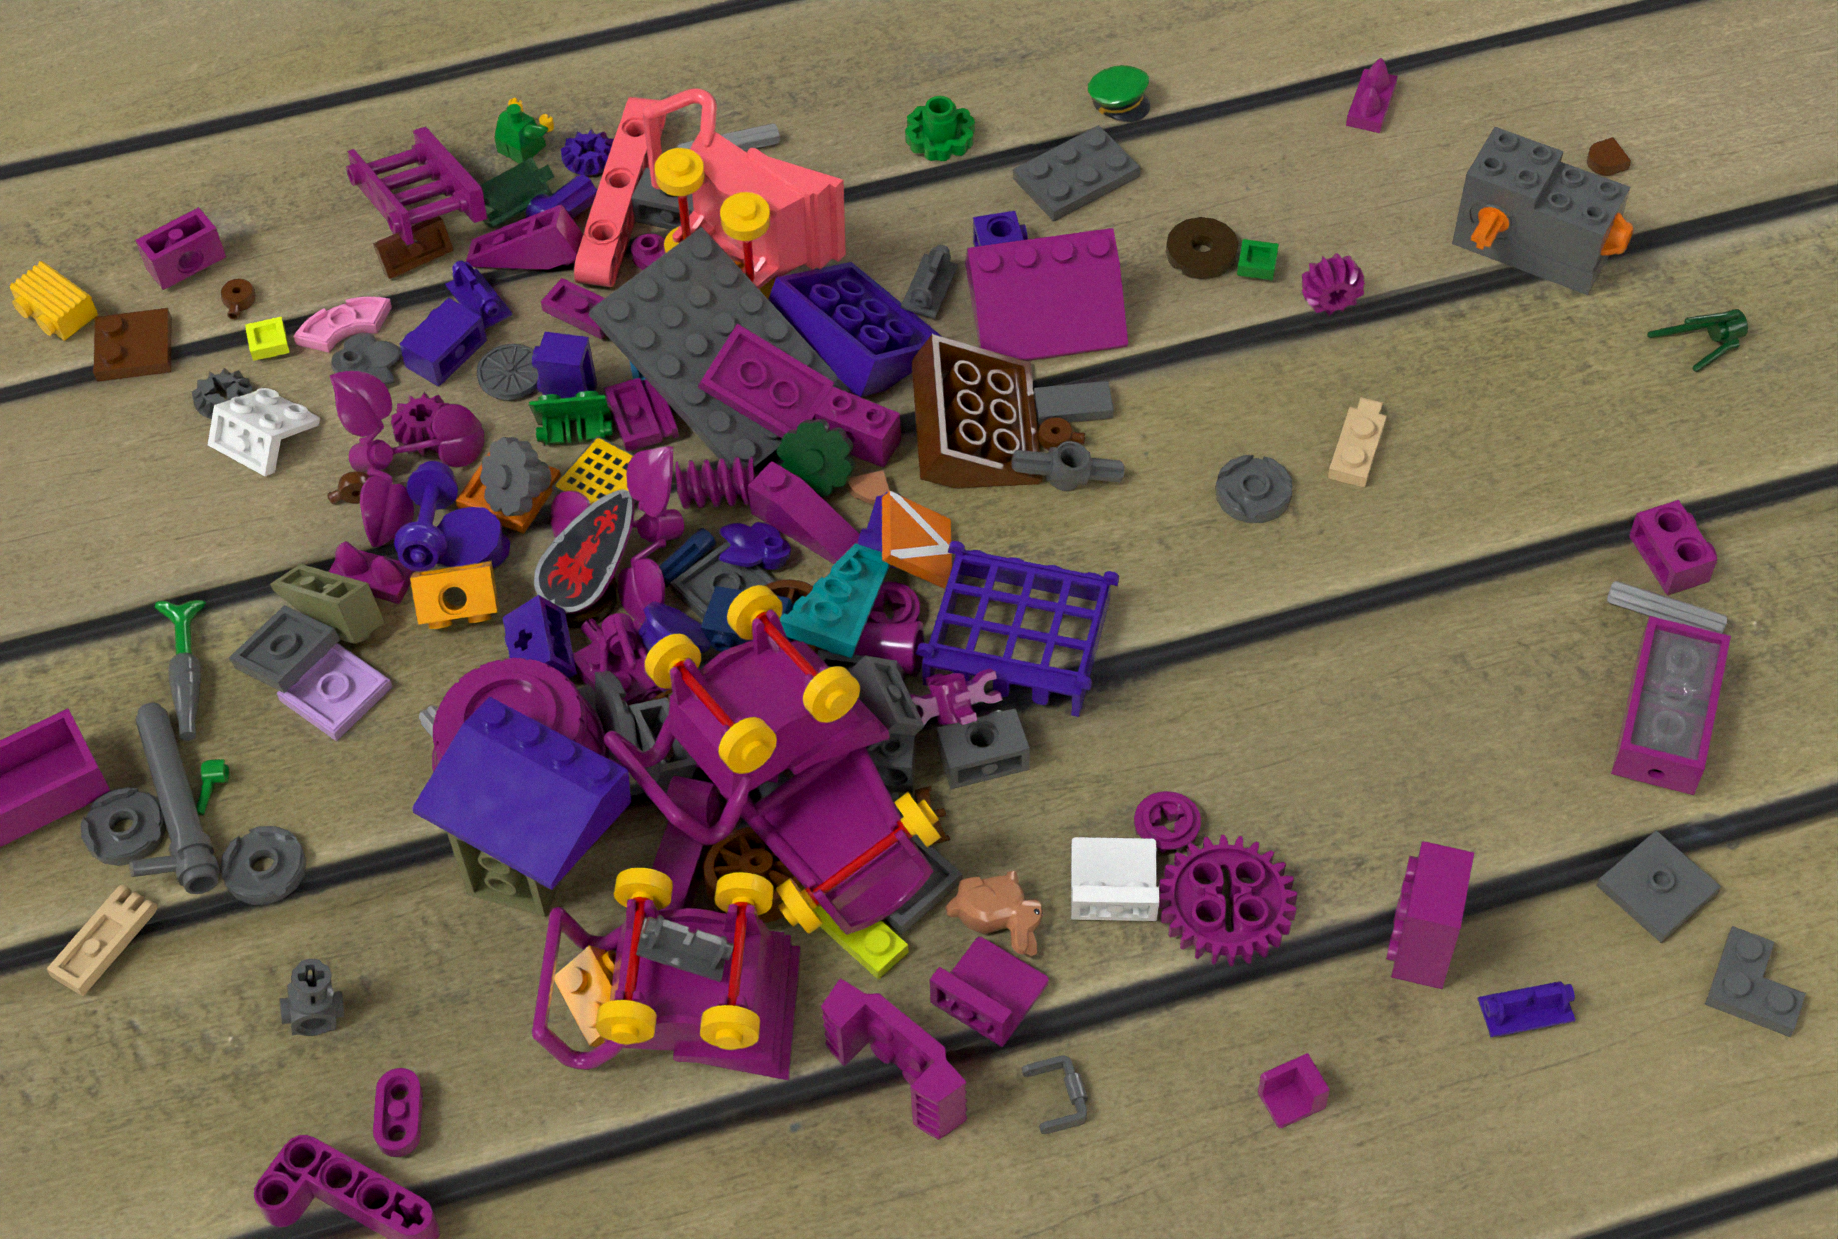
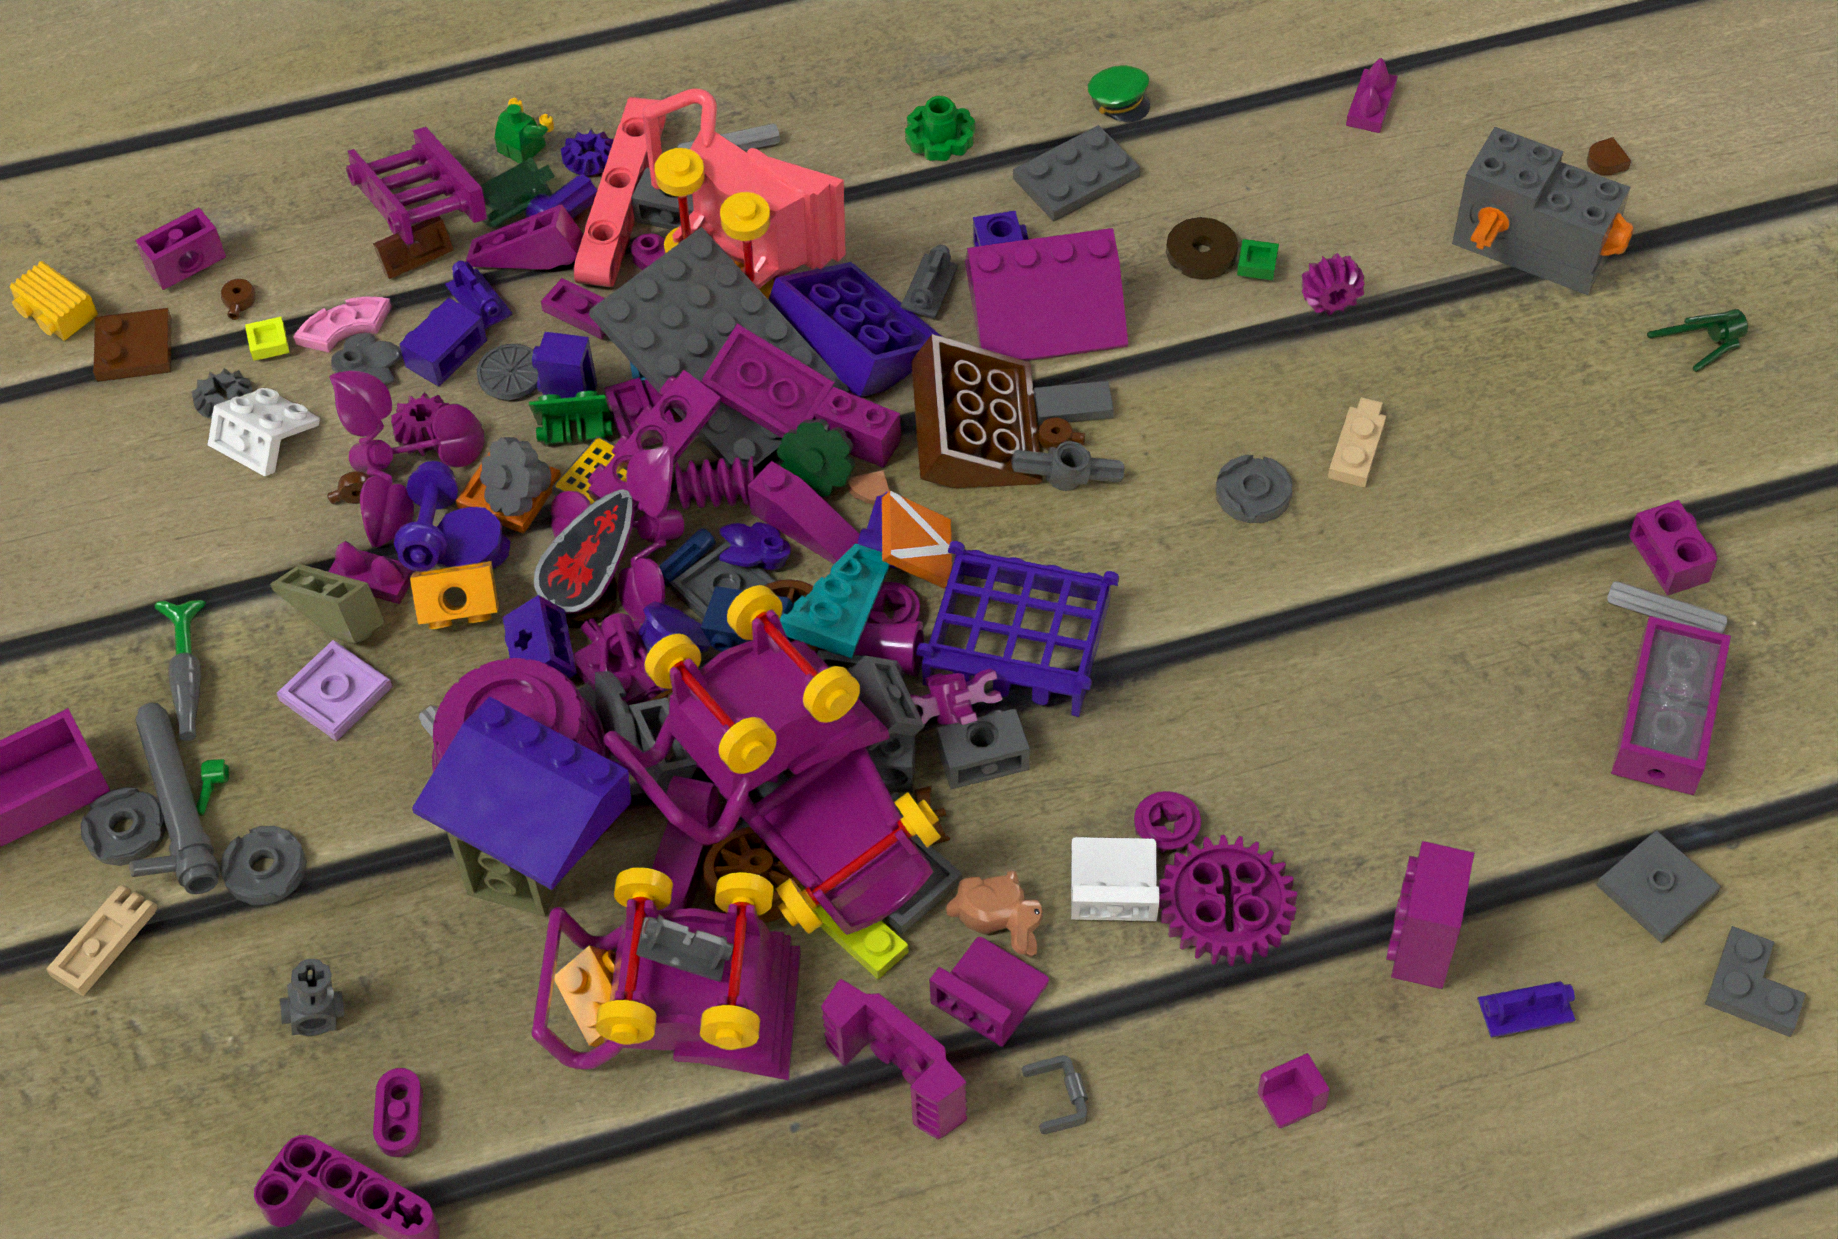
dark grey plate [229,605,340,693] -> none
none -> magenta brick [588,370,721,514]

